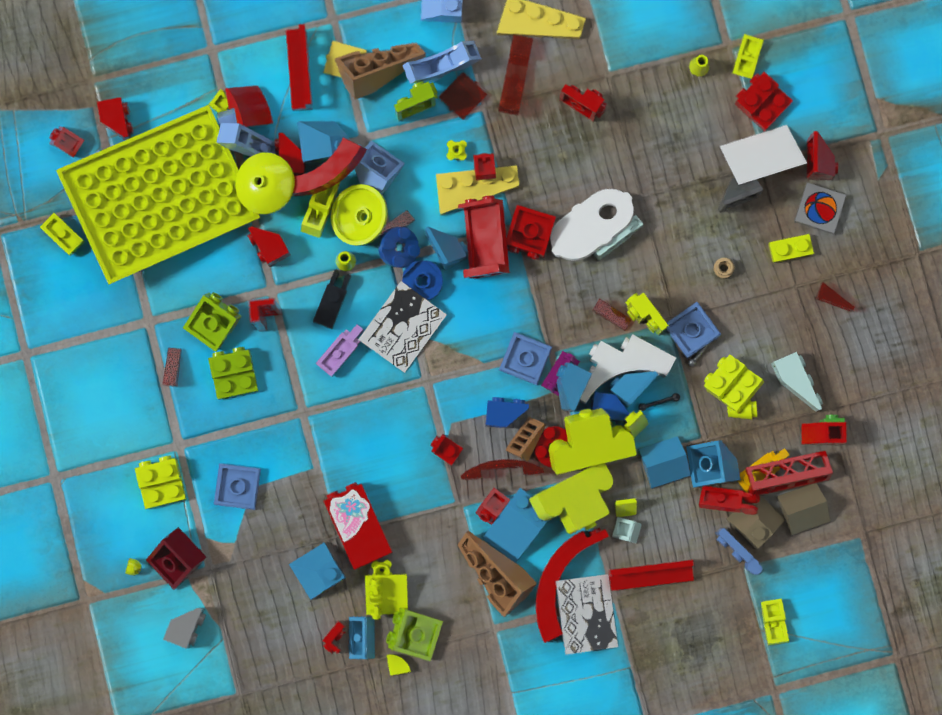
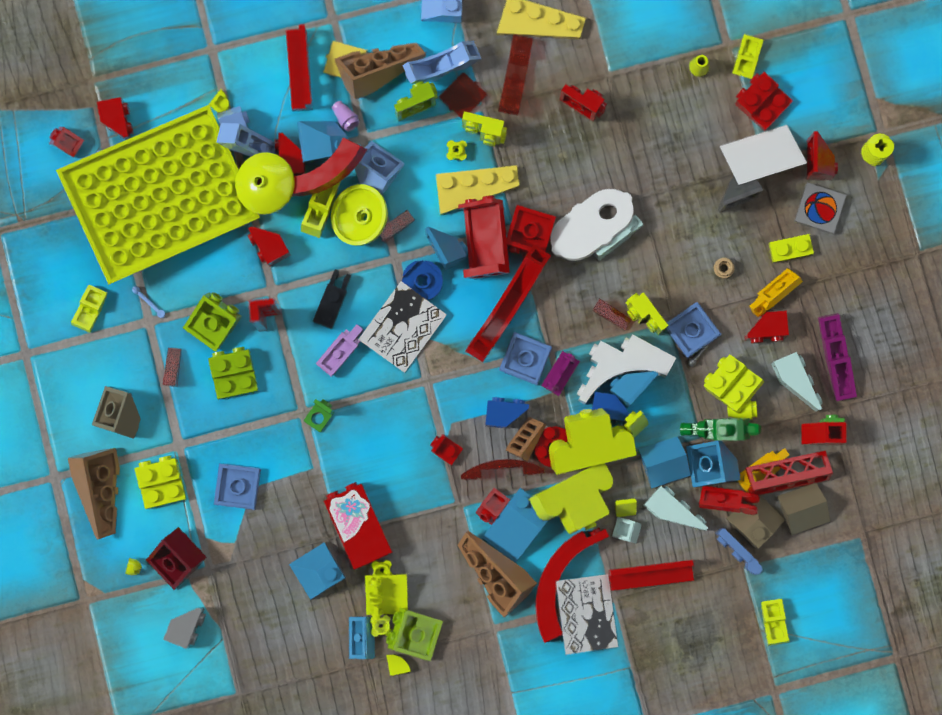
neon yellow plate [40,213,85,256] -> none
red slope [225,85,273,127] -> none
red bracket [322,621,345,654] -> none
neon yellow cone [336,251,356,271] -> none
blue plate [379,227,420,268] -> none
red bracket [473,153,496,180] -> none
dark azure slope [557,363,592,411] -> none
black hinge [638,393,680,411] -> none
clear red piece [815,282,855,312] -> none
none -> medium nougat wedge [68,448,120,539]
none -> neon yellow slope [71,285,108,333]
none -> dark tan slope [92,386,141,439]
none -> light blue hinge [132,286,165,318]
none -> bright green bracket [304,399,334,432]
none -> lavender cone [332,101,360,131]
none -> neon yellow plate [370,615,391,637]
none -> neon yellow plate [462,111,507,147]
none -> red arch [466,245,551,362]
none -> light aqua slope [643,486,708,531]
none -> green piece [680,418,761,441]
none -> red slope [745,310,789,344]
none -> yellow hinge [749,268,803,317]
none -> magenta slope [818,313,857,401]
none -> neon yellow piece [861,133,895,166]

